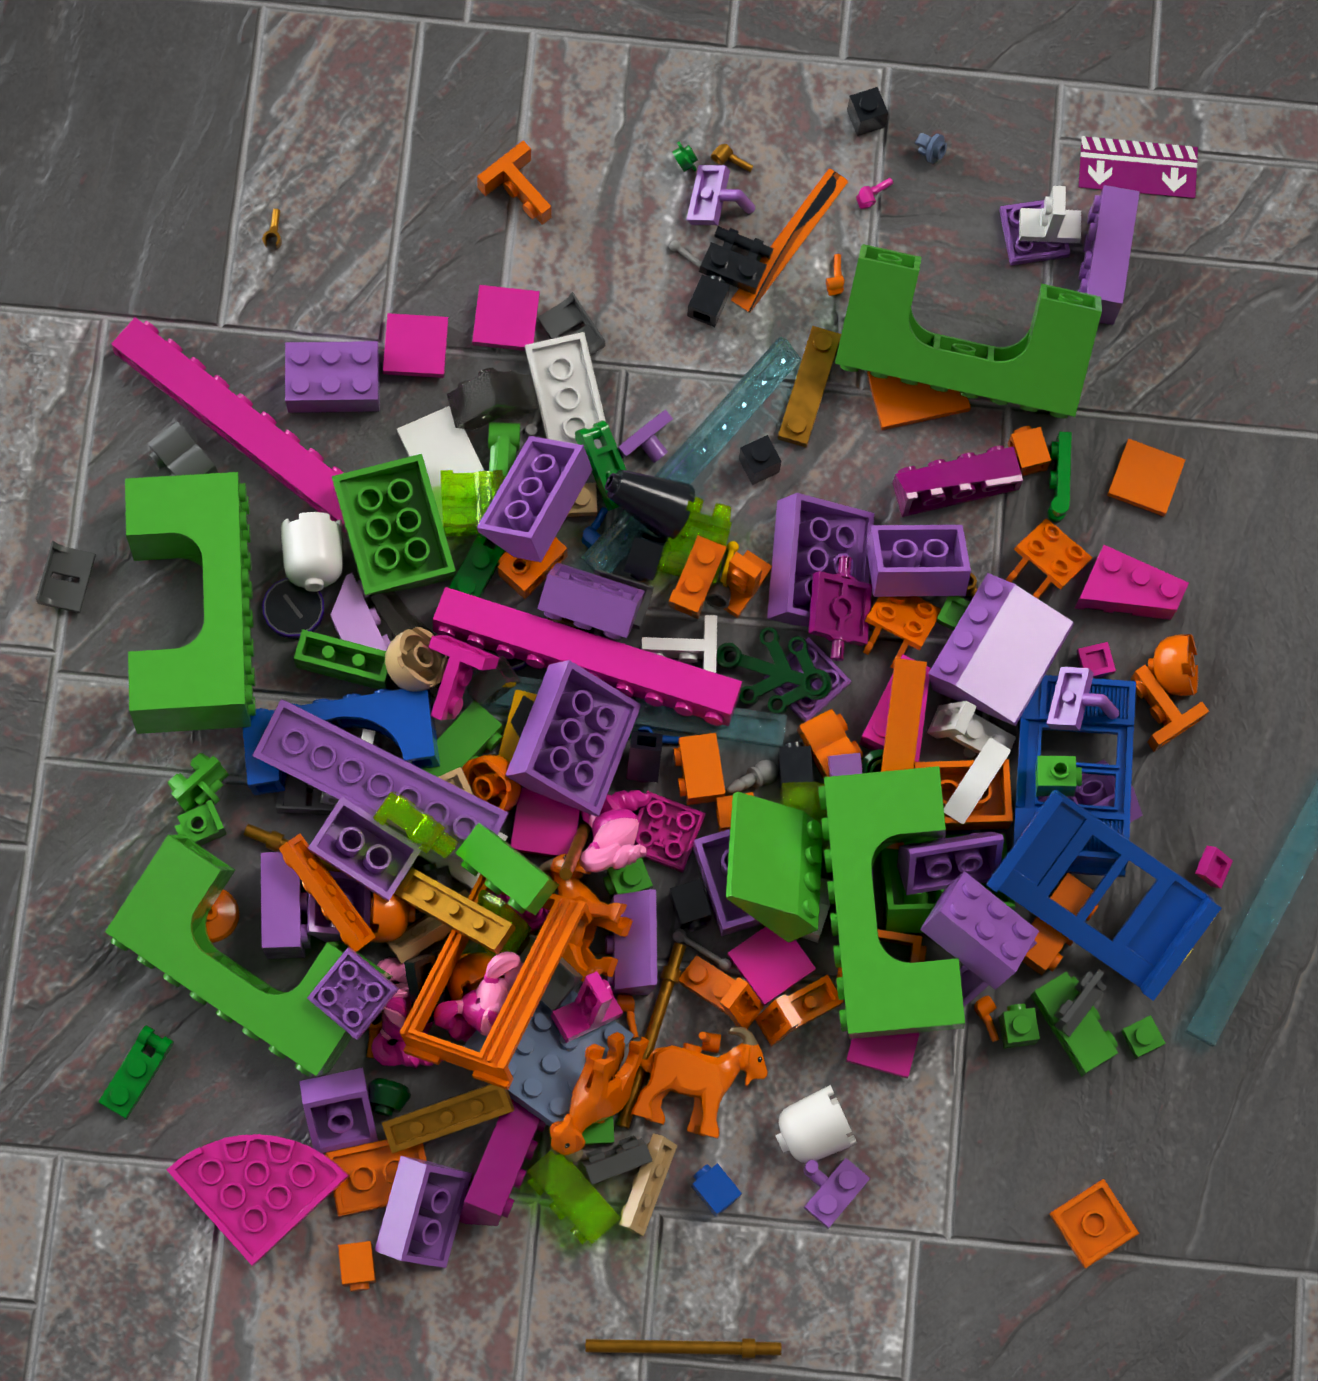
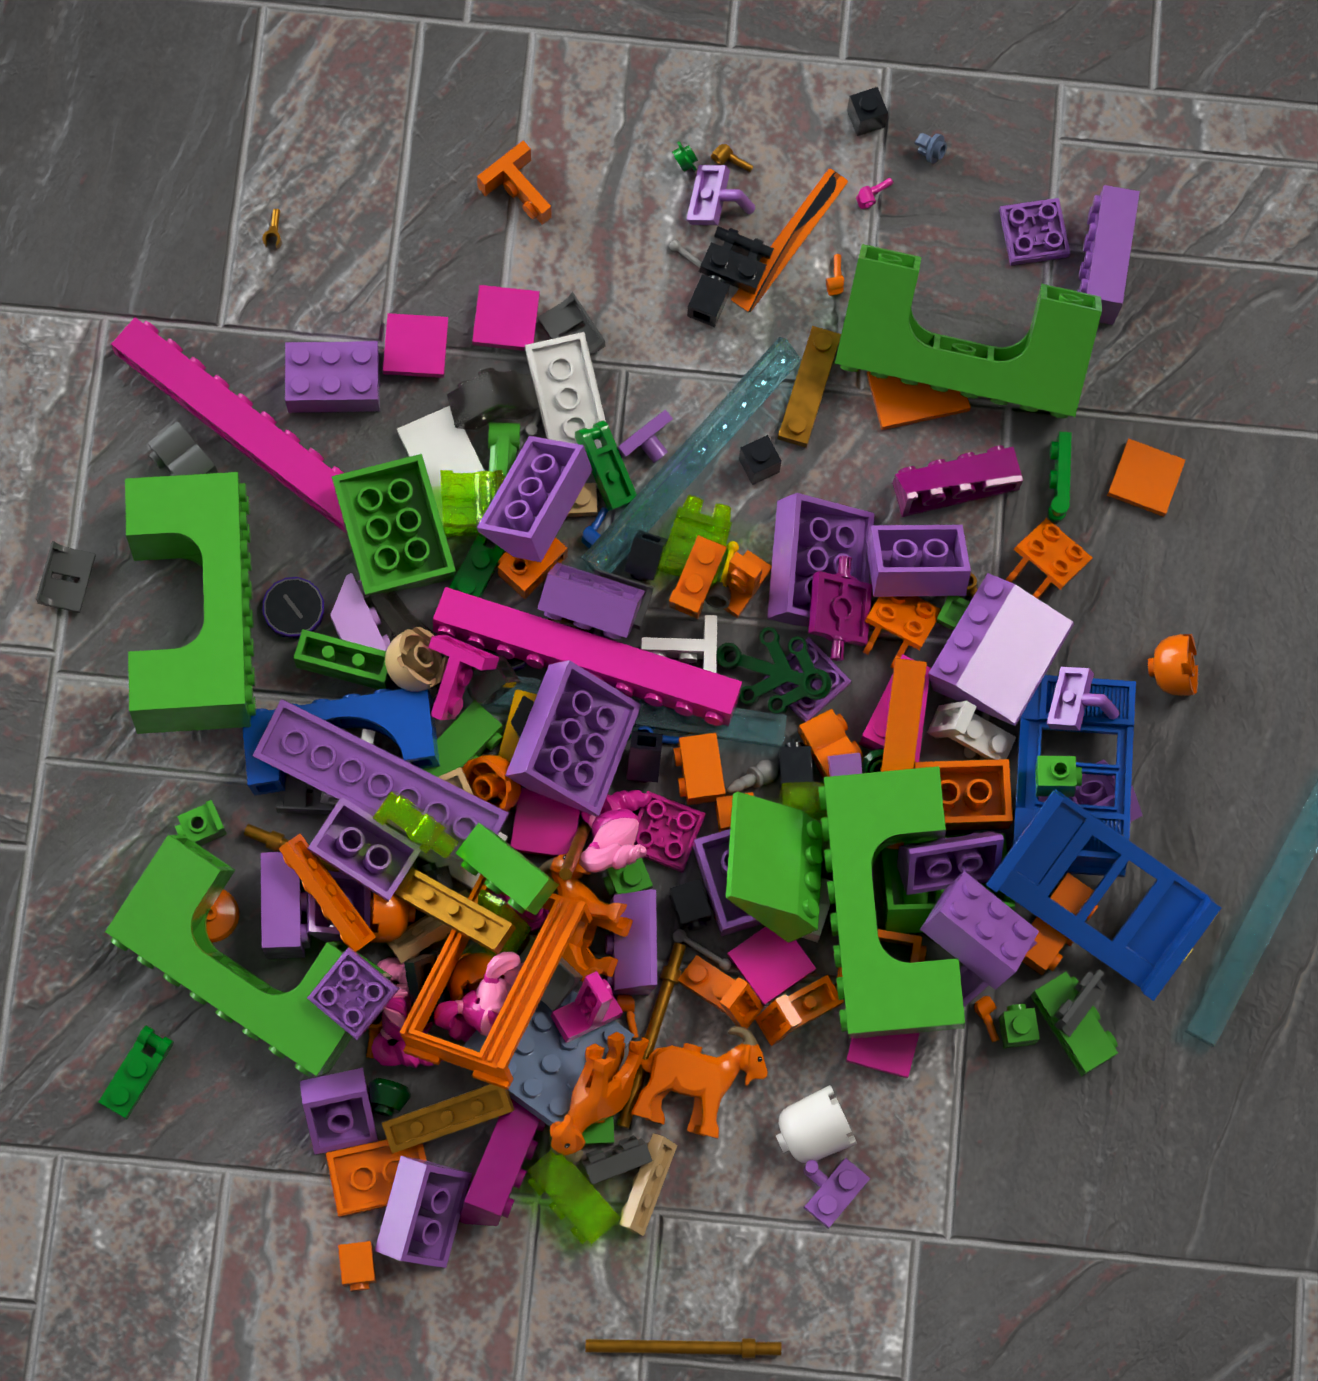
dark pink plate [166,1134,349,1266] -> none
bright green hips [168,753,229,812] -> none
white cylinder [281,512,343,592] -> none
black cone [605,470,695,542] -> none
blue brick [691,1163,742,1217] -> none
orange hand [698,1032,721,1053] -> none
white sticker [944,738,1011,824] -> none
orange brick [1008,426,1051,476] -> none
white bracket [1019,186,1081,243] -> none
orange tile [1049,1179,1140,1269] -> none
dark pink wedge [1075,545,1189,620] -> none
dark pink plate [1076,642,1116,678] -> none
magenta sticker [1079,136,1198,198] -> none
bright green plate [1121,1015,1166,1059] -> none
orange bracket [1131,664,1209,752] -> none
dark pink plate [1195,845,1233,889] -> none

